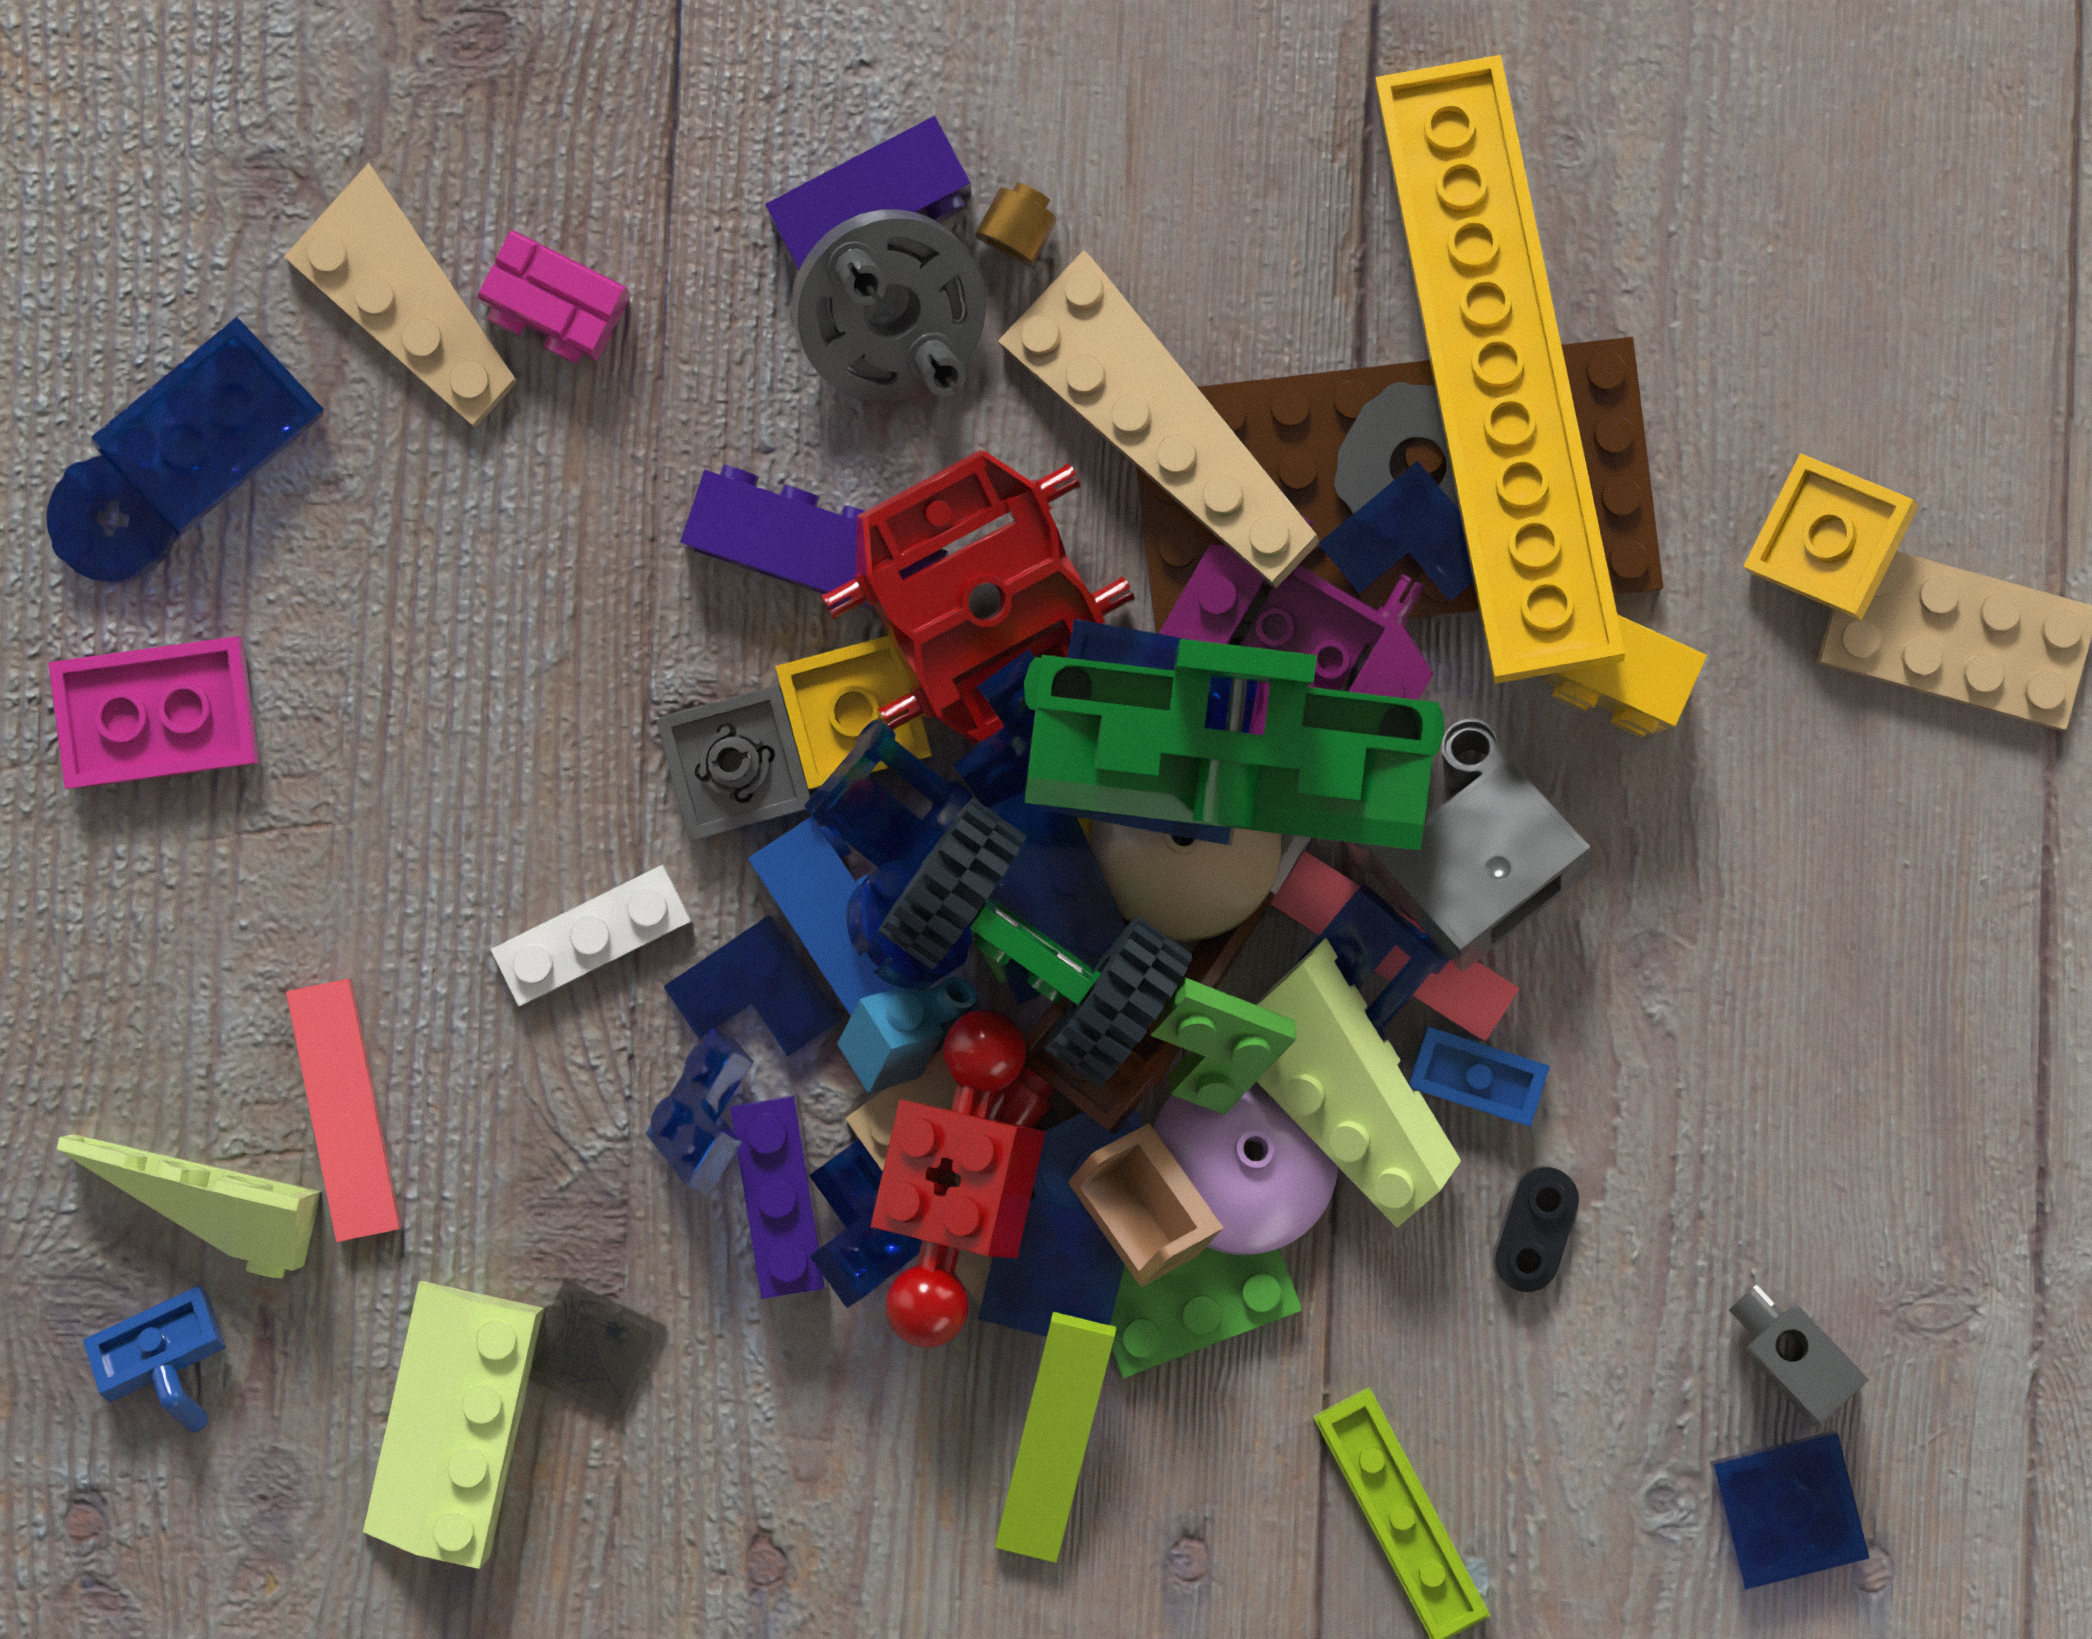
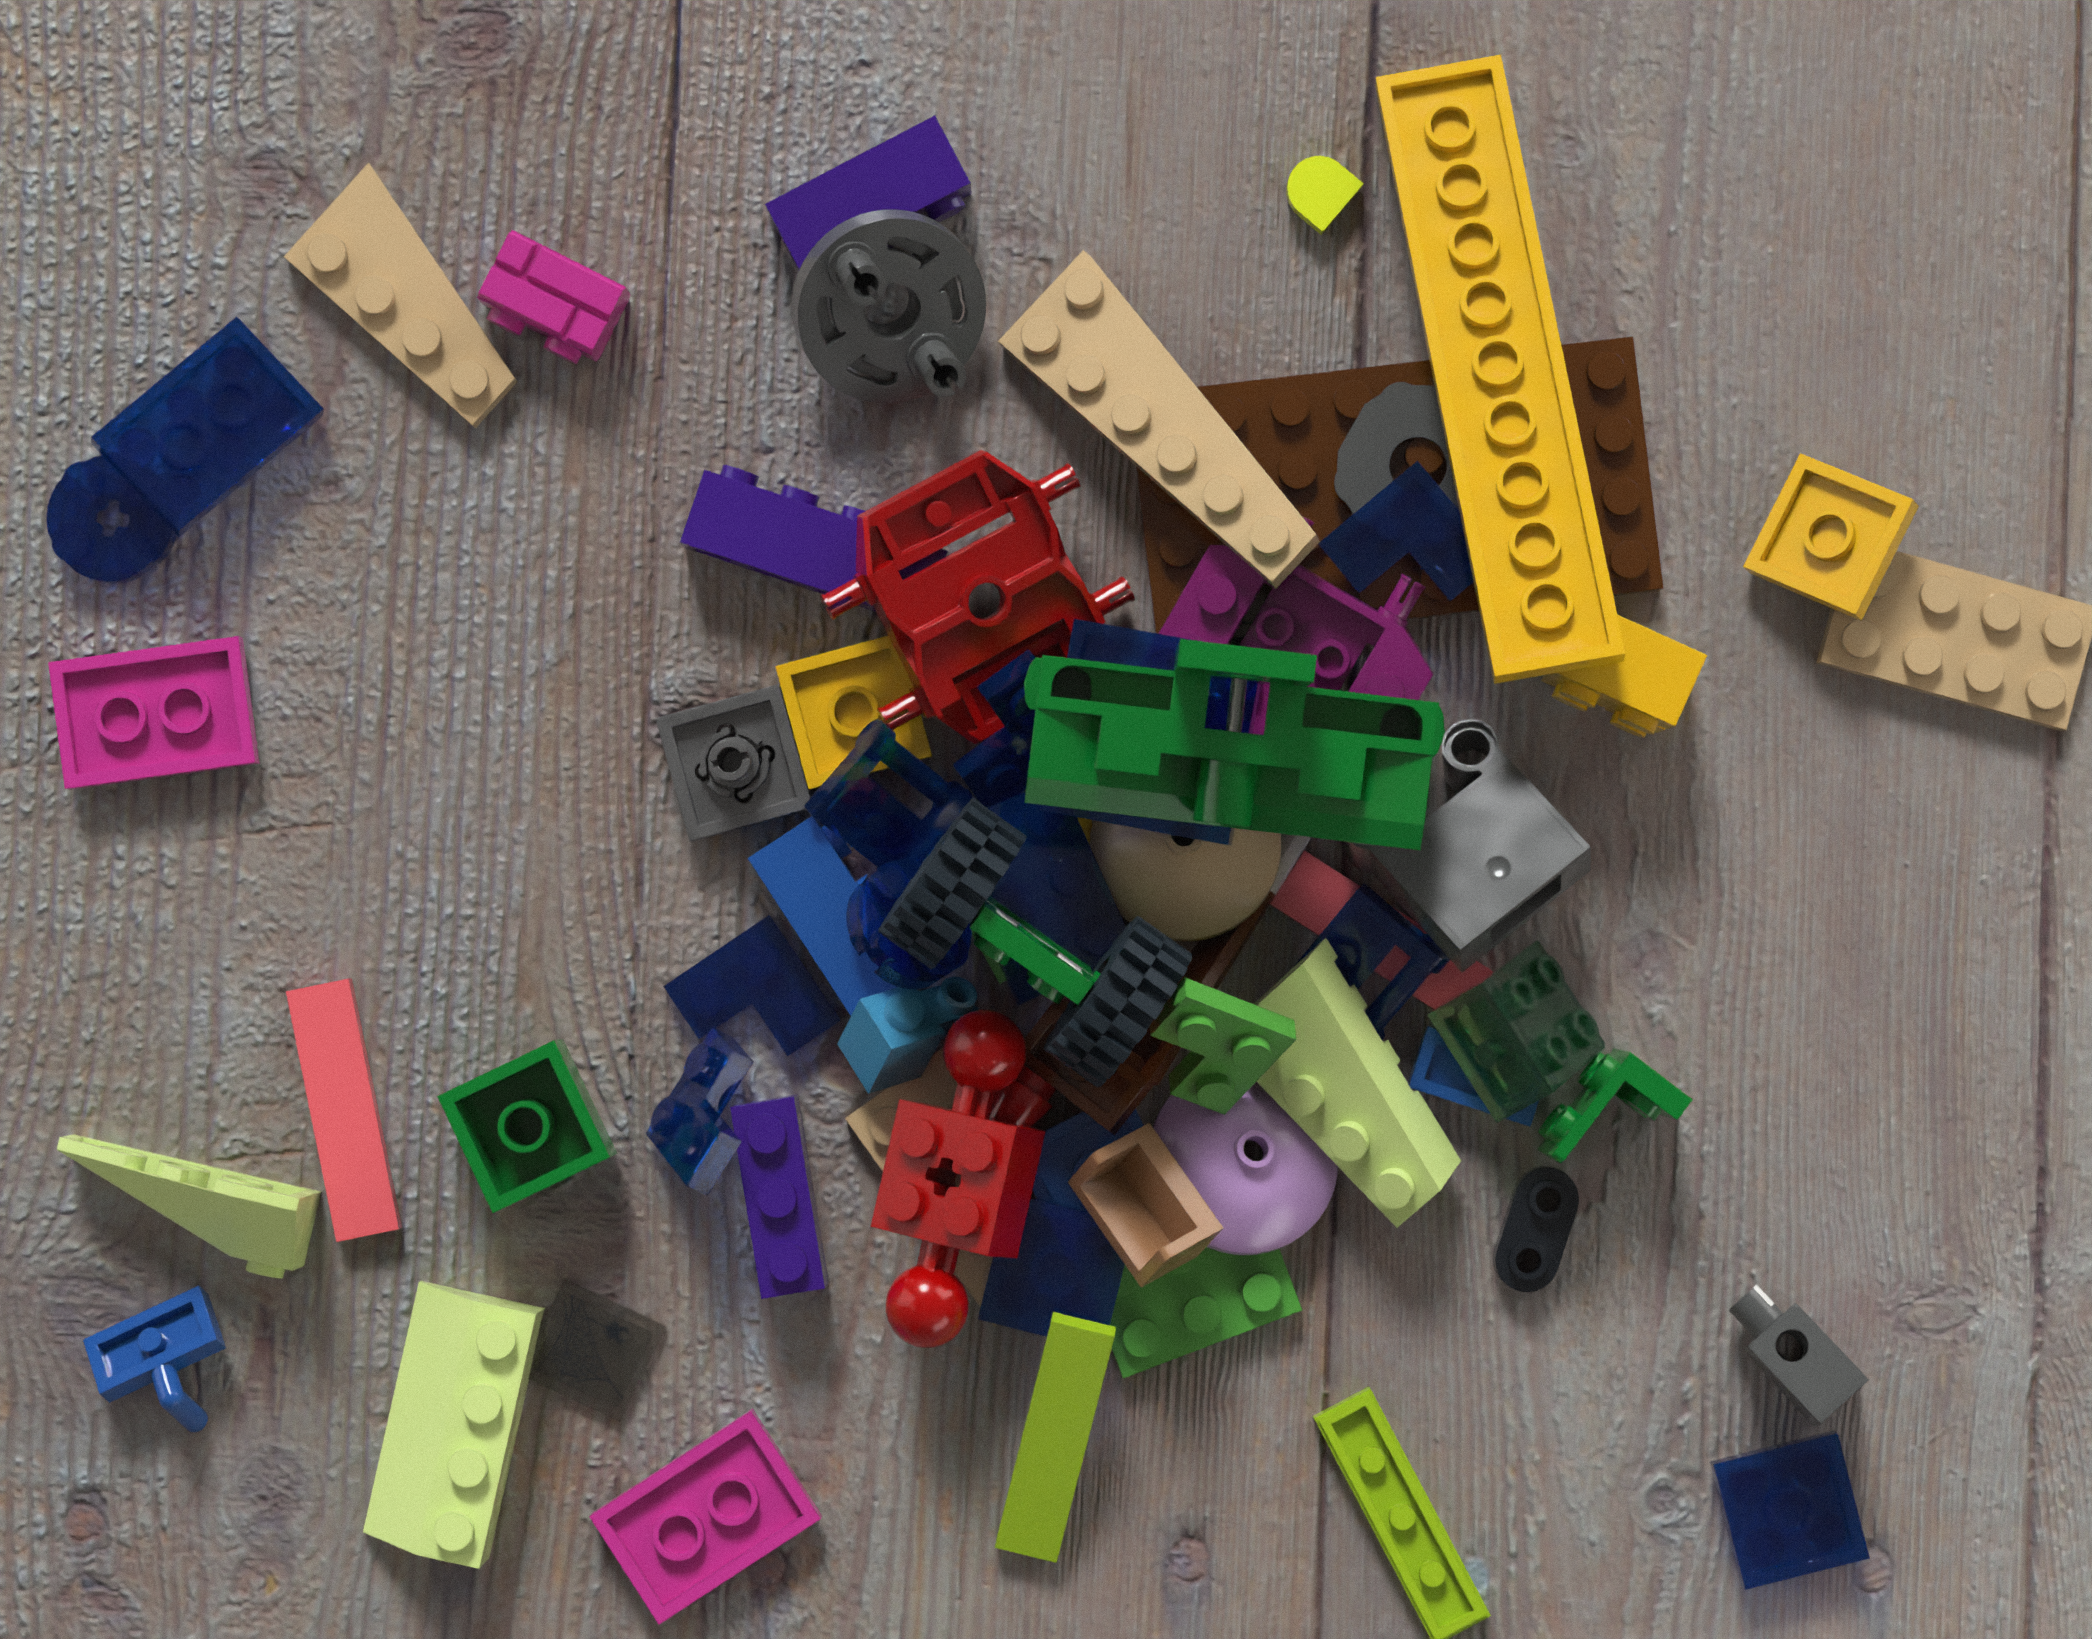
white plate [491,864,693,1006] -> none
clear blue plate [809,1139,922,1308] -> none
pearl gold plate [976,182,1056,268] -> none
none -> green brick [437,1039,618,1213]
none -> dark pink plate [589,1408,822,1625]
none -> neon yellow tile [1286,156,1364,235]
none -> clear green bracket [1427,941,1606,1123]
none -> green bracket [1537,1048,1693,1163]

